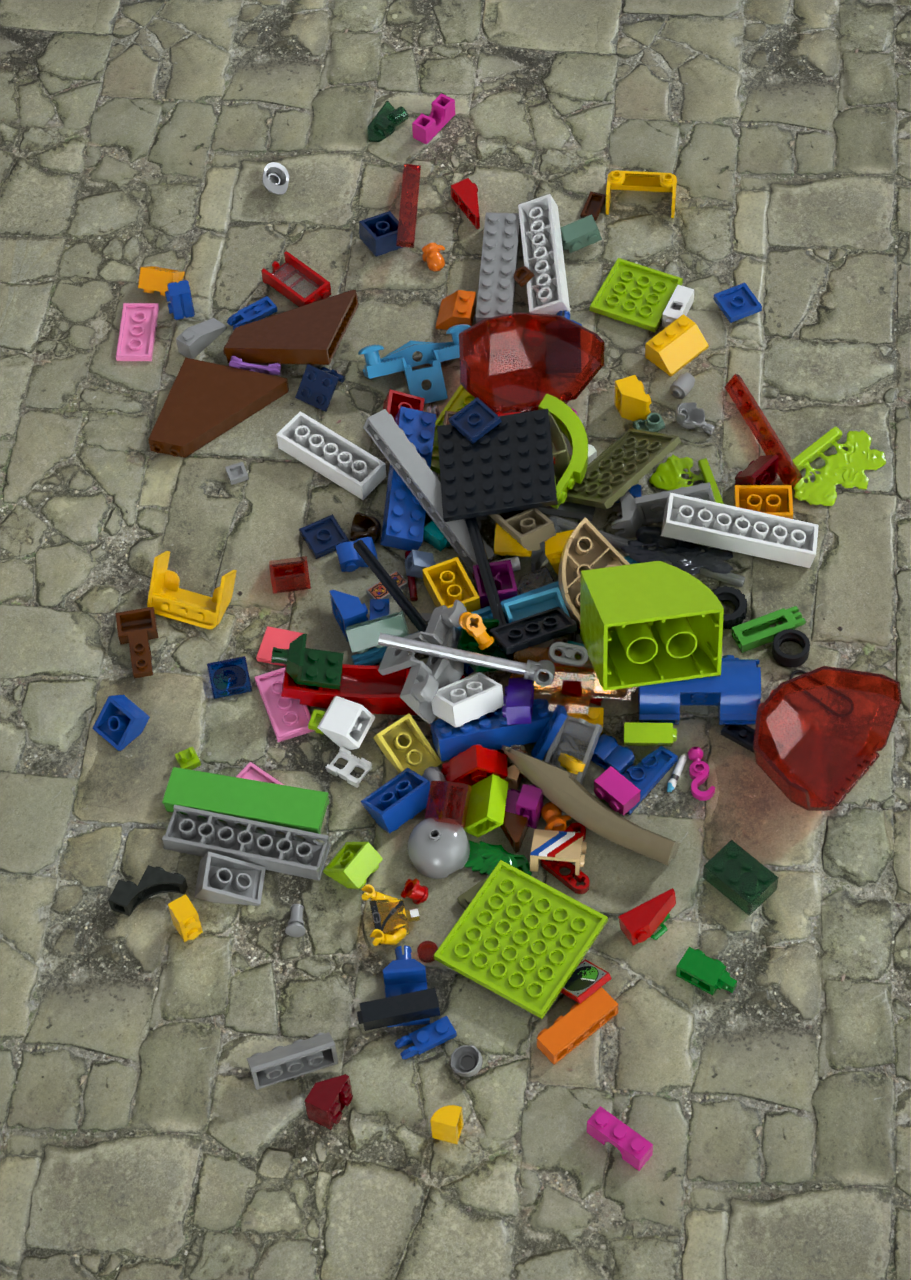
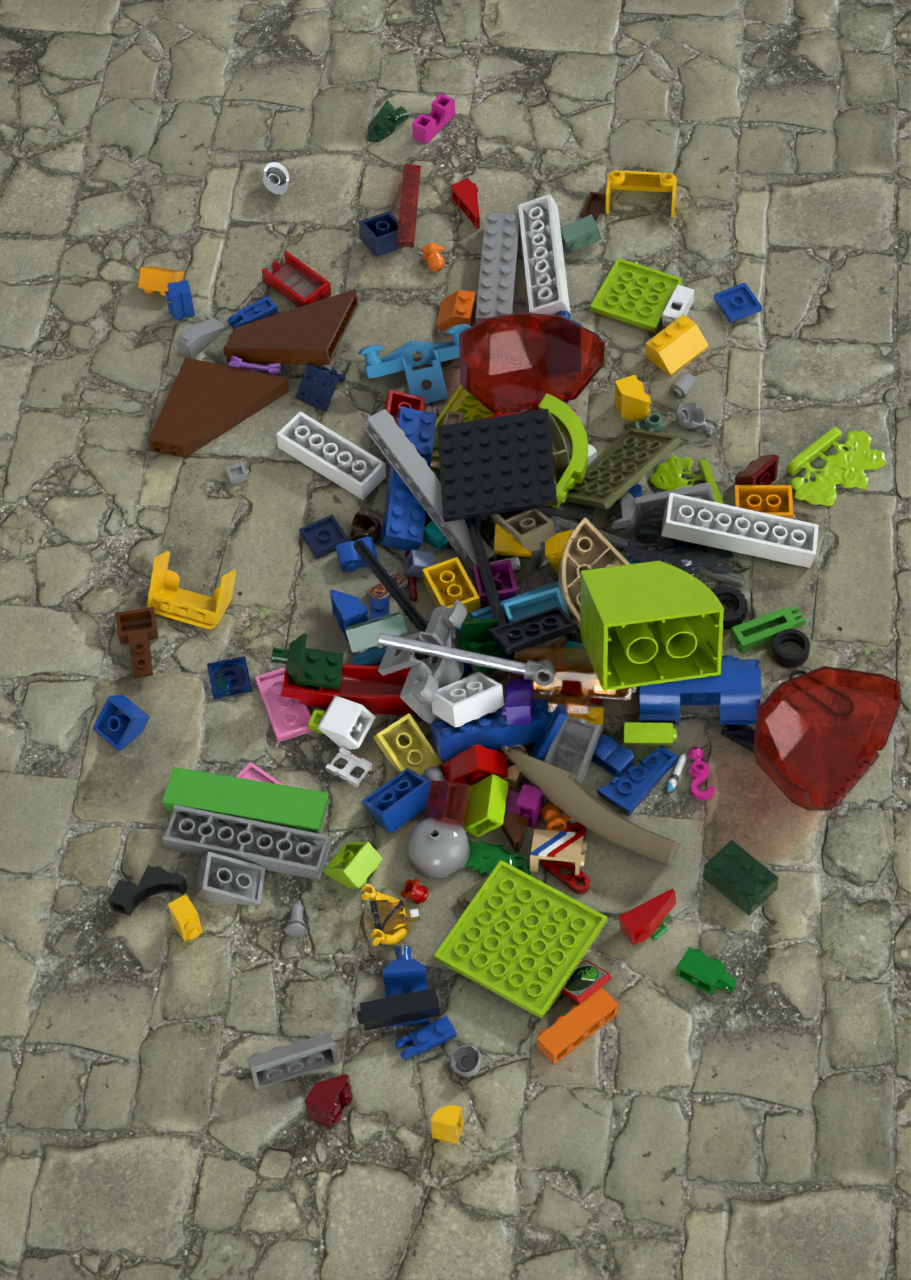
bright pink tile [116,303,159,361] -> none
lime tile [174,746,201,770] -> none
coral tile [256,626,304,667] -> none
clear red slope [269,556,311,594] -> none
clear red tile [417,941,438,963] -> none
dark blue tile [449,397,502,444] -> none
light orange connector [459,612,495,650] -> none
reddish brown tile [514,266,535,287] -> none
light grey plate [548,642,588,667] -> none
yellow plate [558,753,586,774] -> none
dark pink arch [587,1106,653,1171] -> none
dark pink brick [594,766,641,816] -> none
clear red tile [725,374,802,489] -> none

